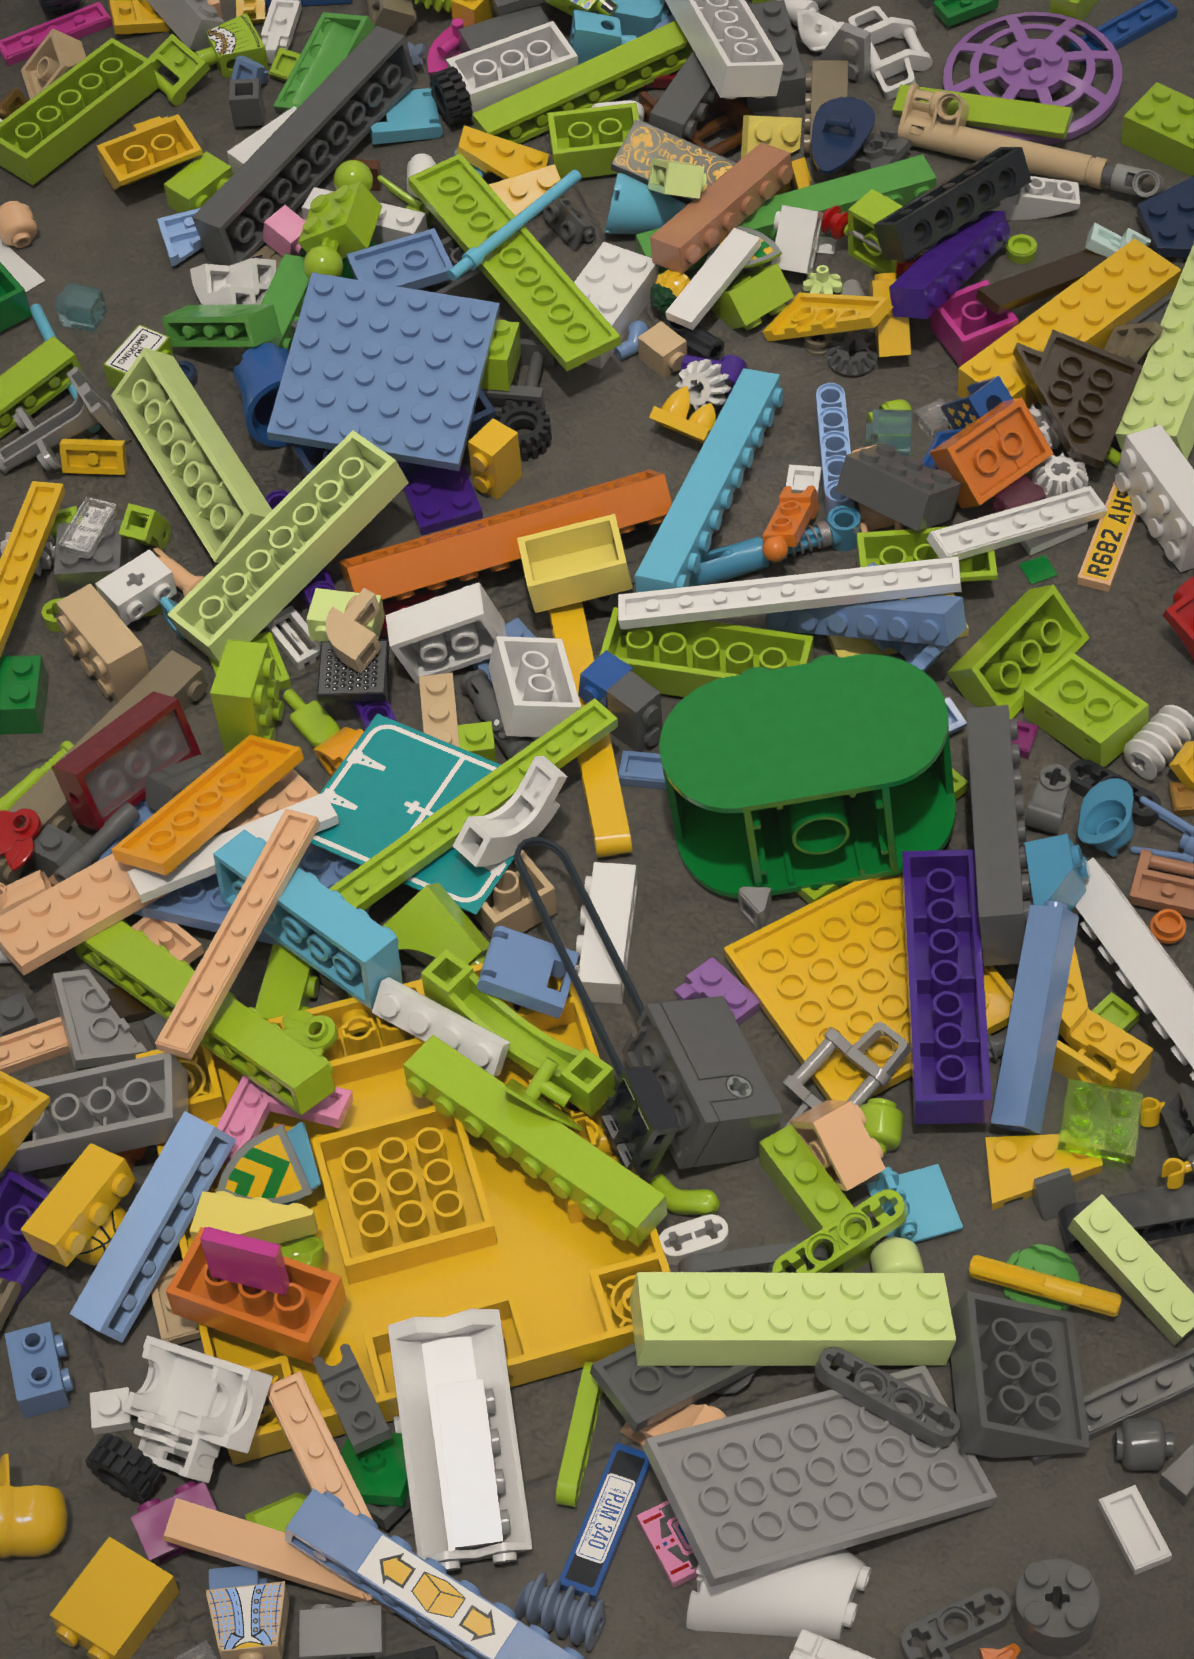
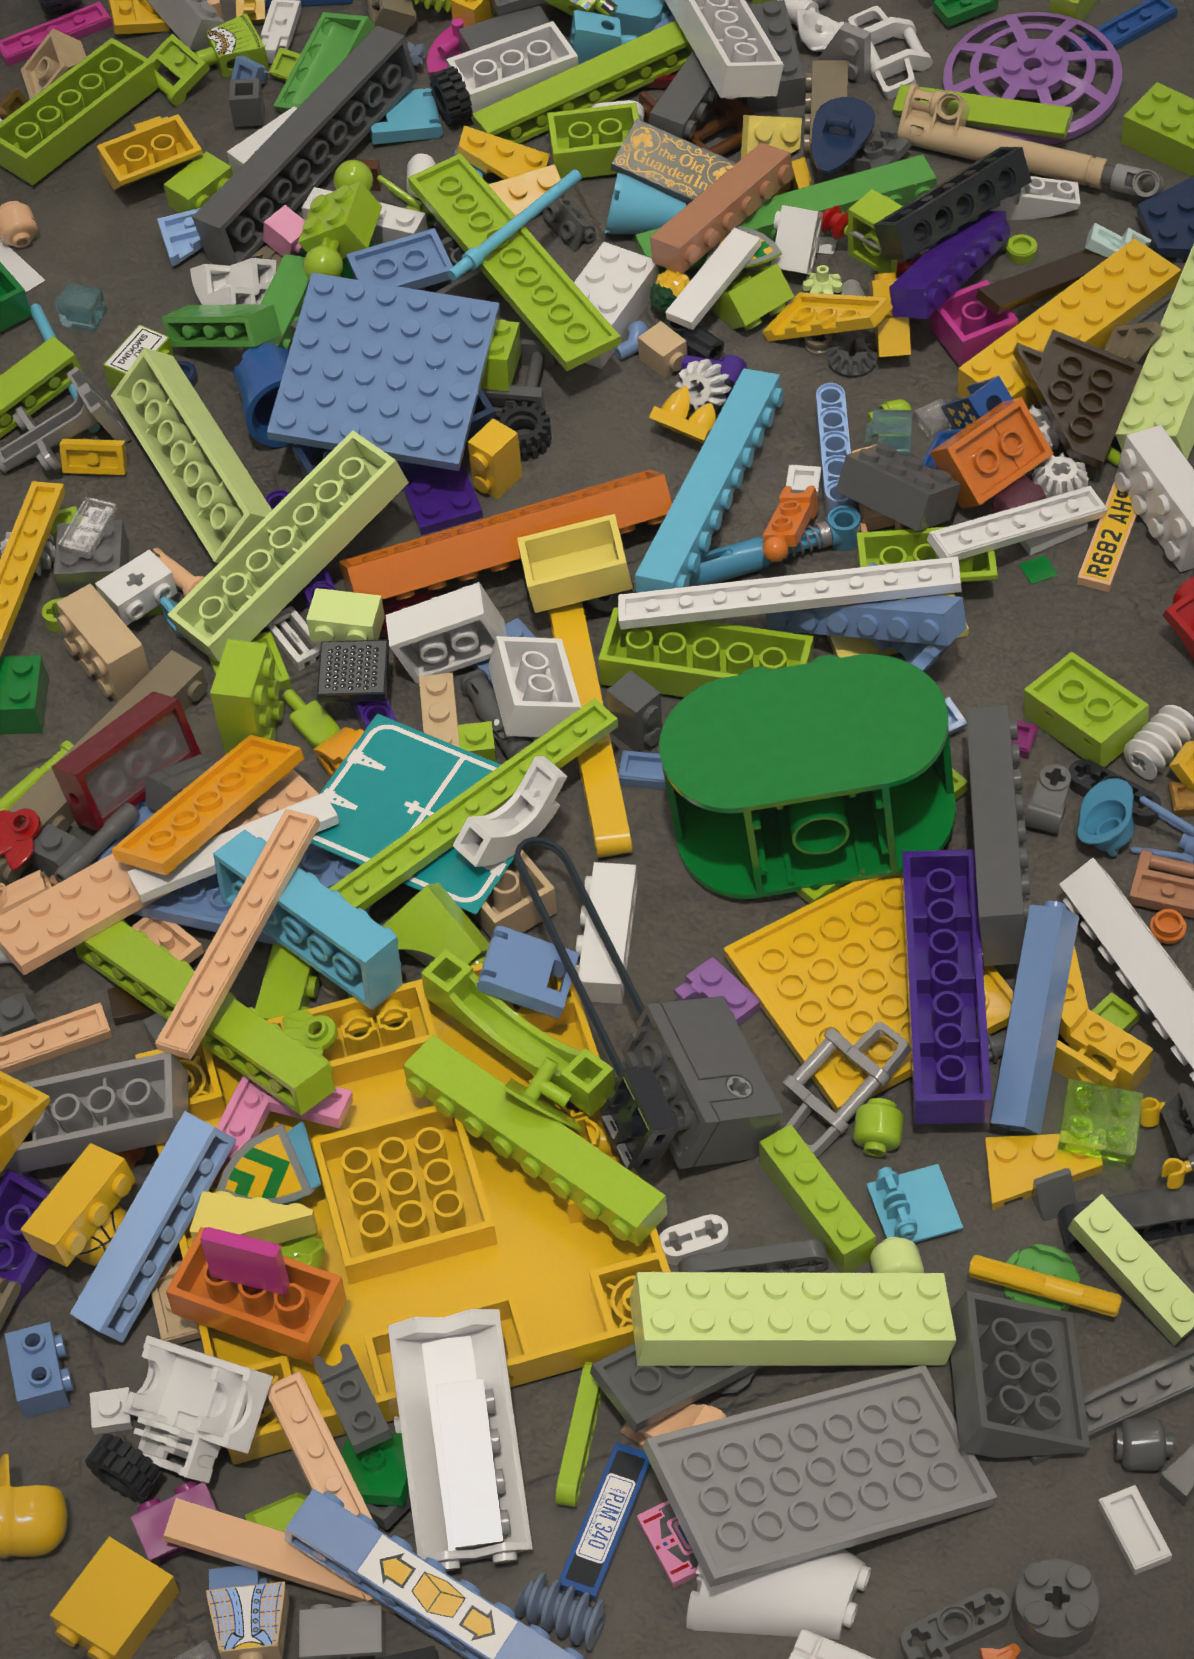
light grey wing [52,969,148,1069] -> none
lime leg [118,503,171,550] -> none
tan brick [326,587,381,674] -> none
white plate [372,977,510,1077] -> none
blue brick [578,650,633,709] -> none
yellowish green brick [648,158,707,199] -> none
lime arm [649,1174,720,1215] -> none
light grey slope [738,887,771,930] -> none
lime beam [772,1189,908,1273] -> none
light nougat brick [789,1100,886,1191] -> none
dark grey beam [814,1347,961,1447] -> none
lime slope [947,584,1090,719] -> none
dark azure slope [1024,834,1090,911] -> none

